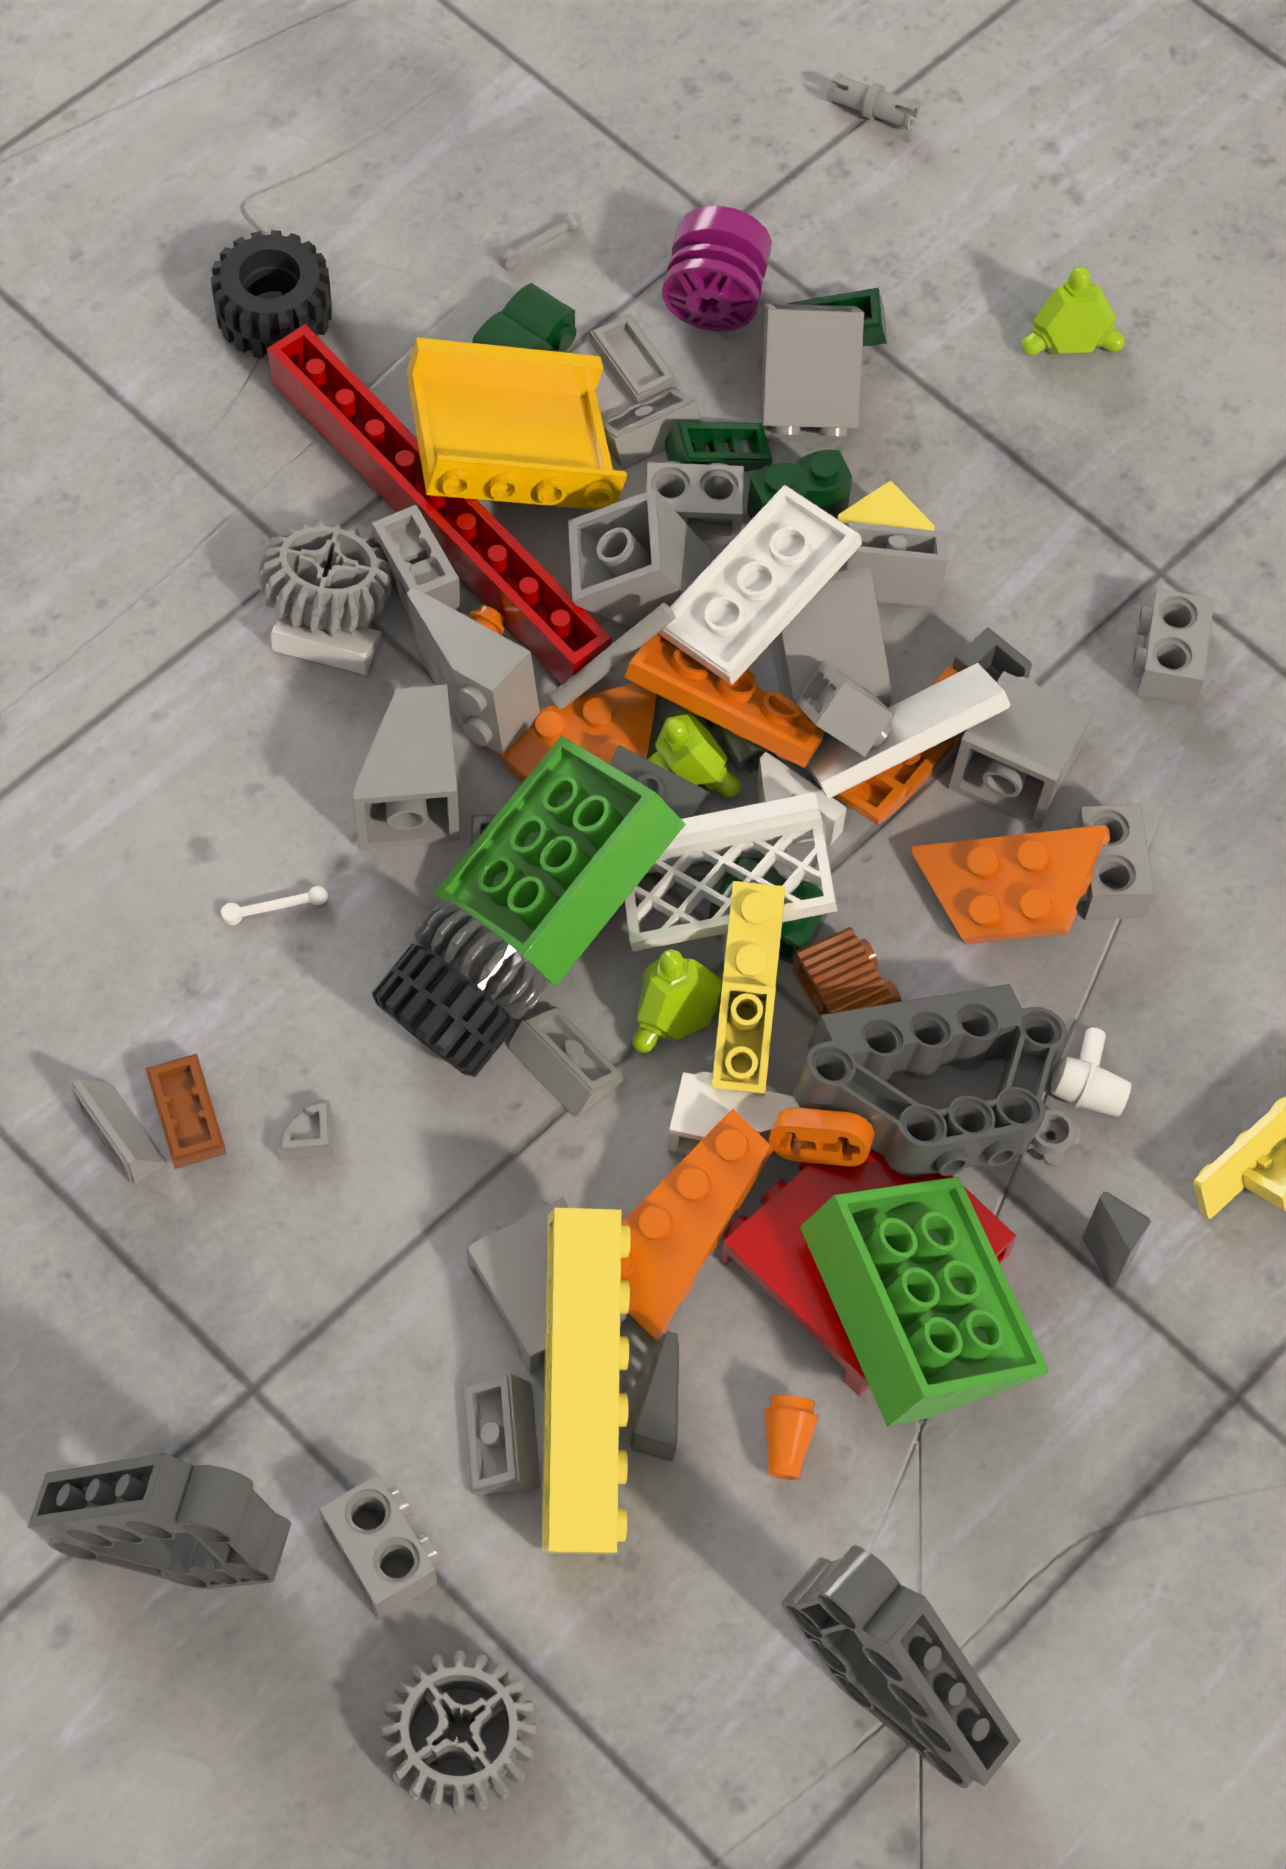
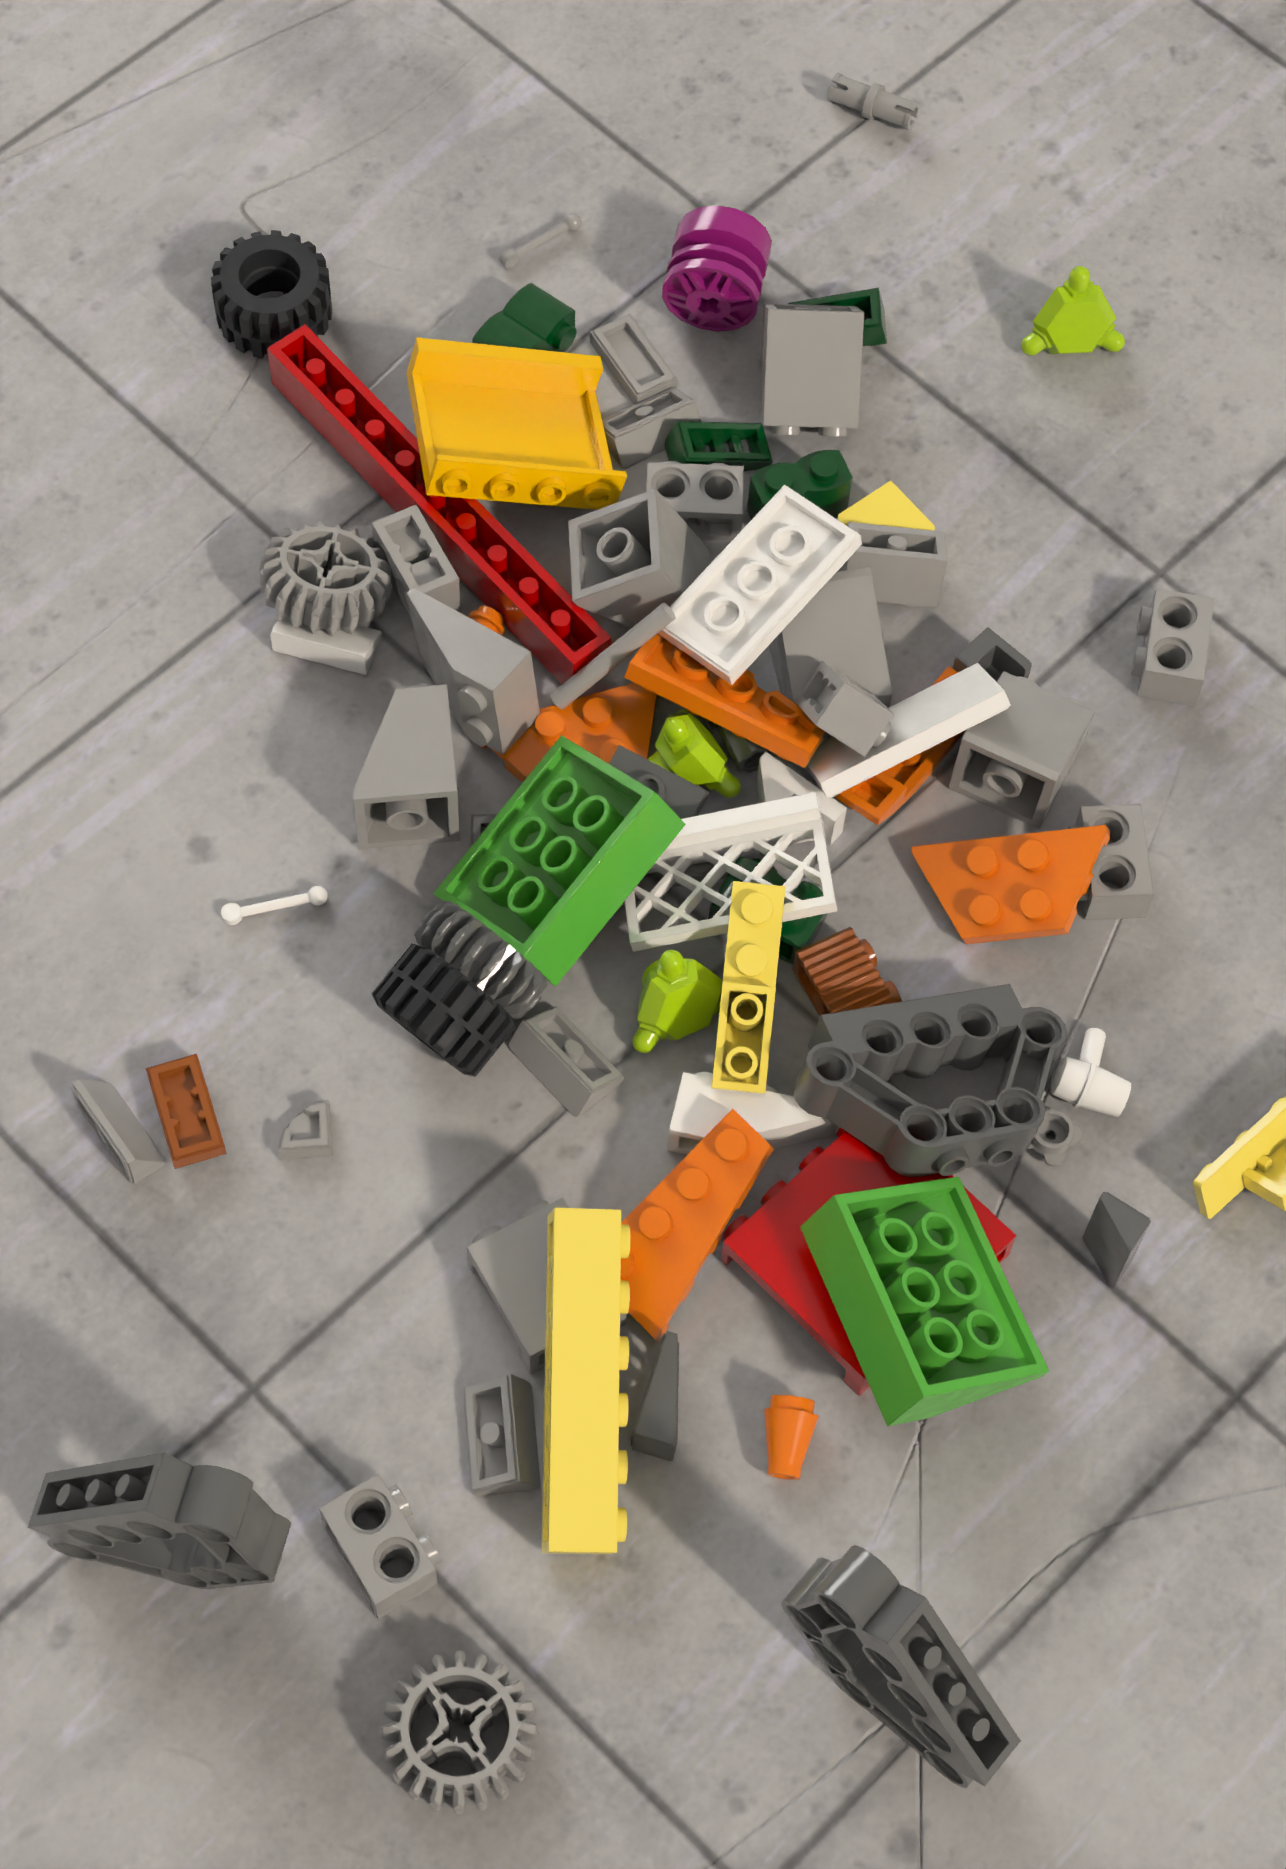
orange beam [769,1108,875,1166] -> none

